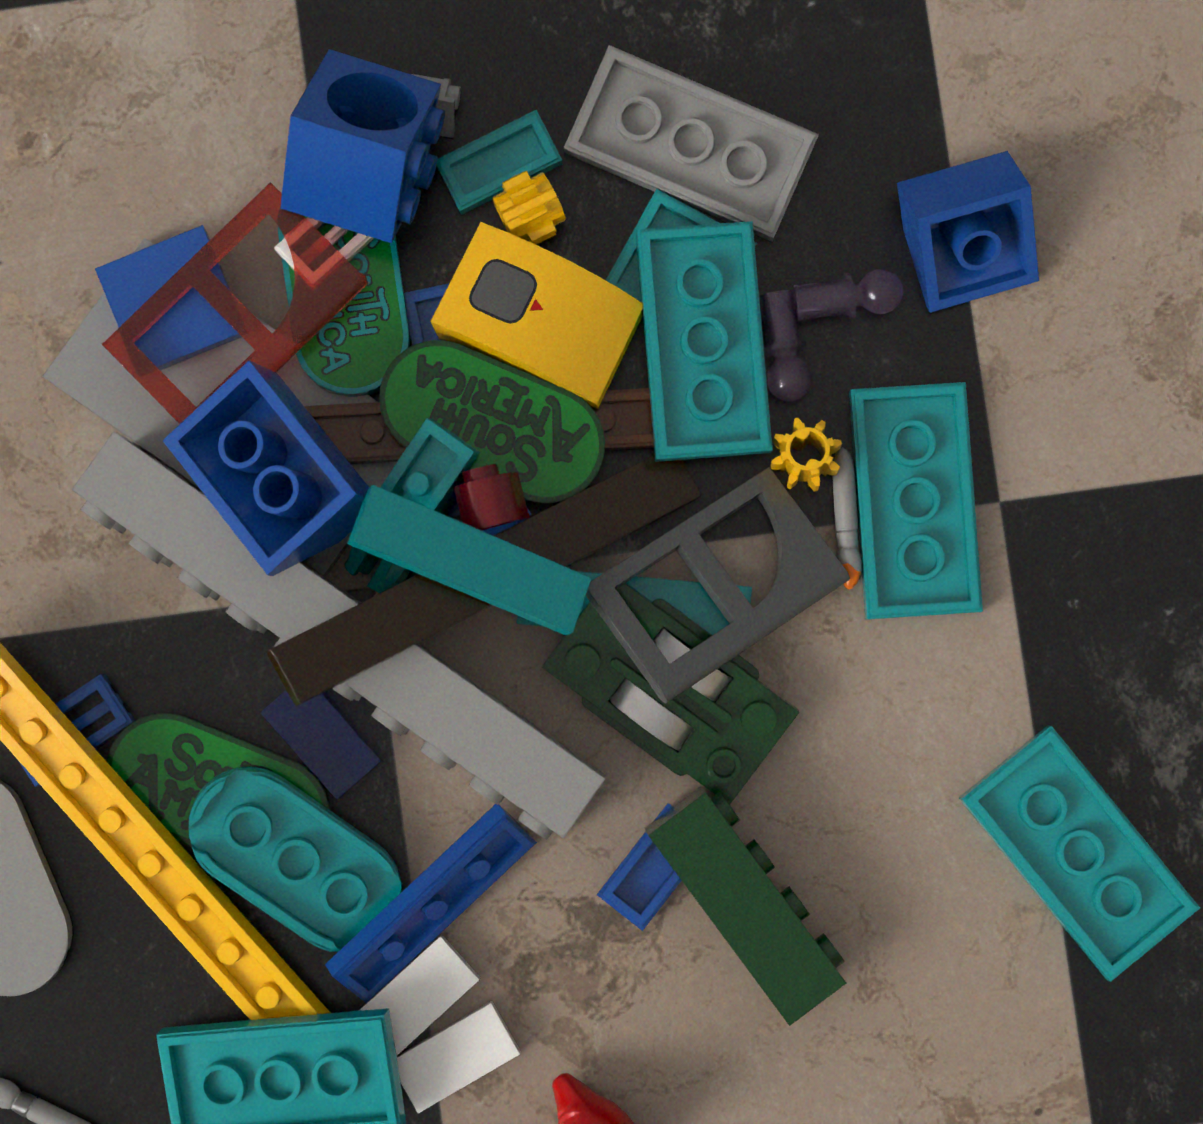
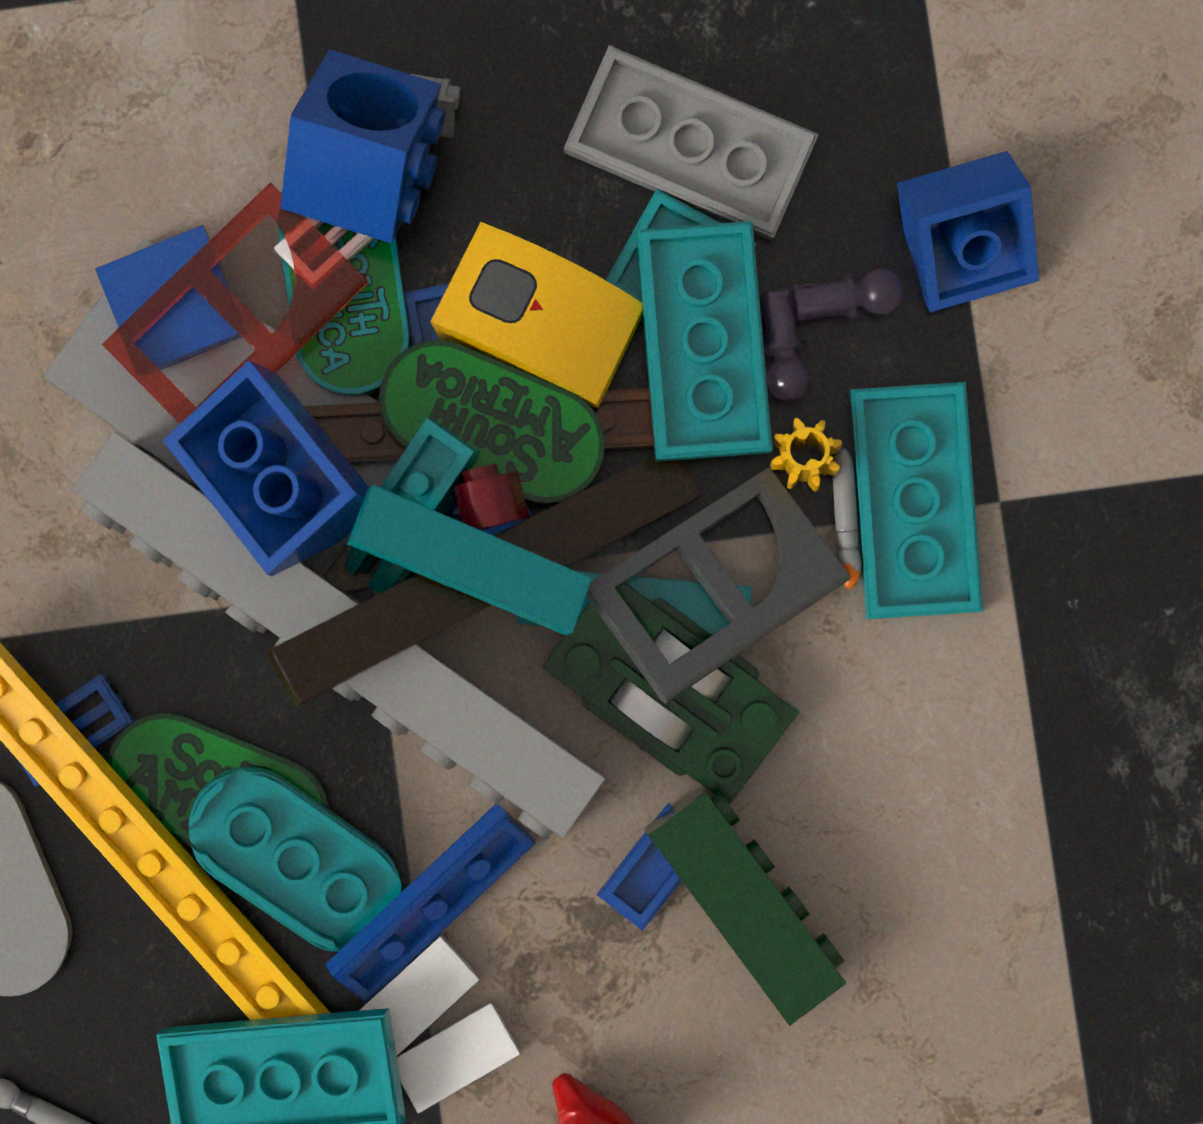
clear blue tile [260,690,383,800] -> none
teal tile [436,110,563,215] -> none
yellow gear [492,170,566,244] -> none
teal tile [959,725,1200,982] -> none

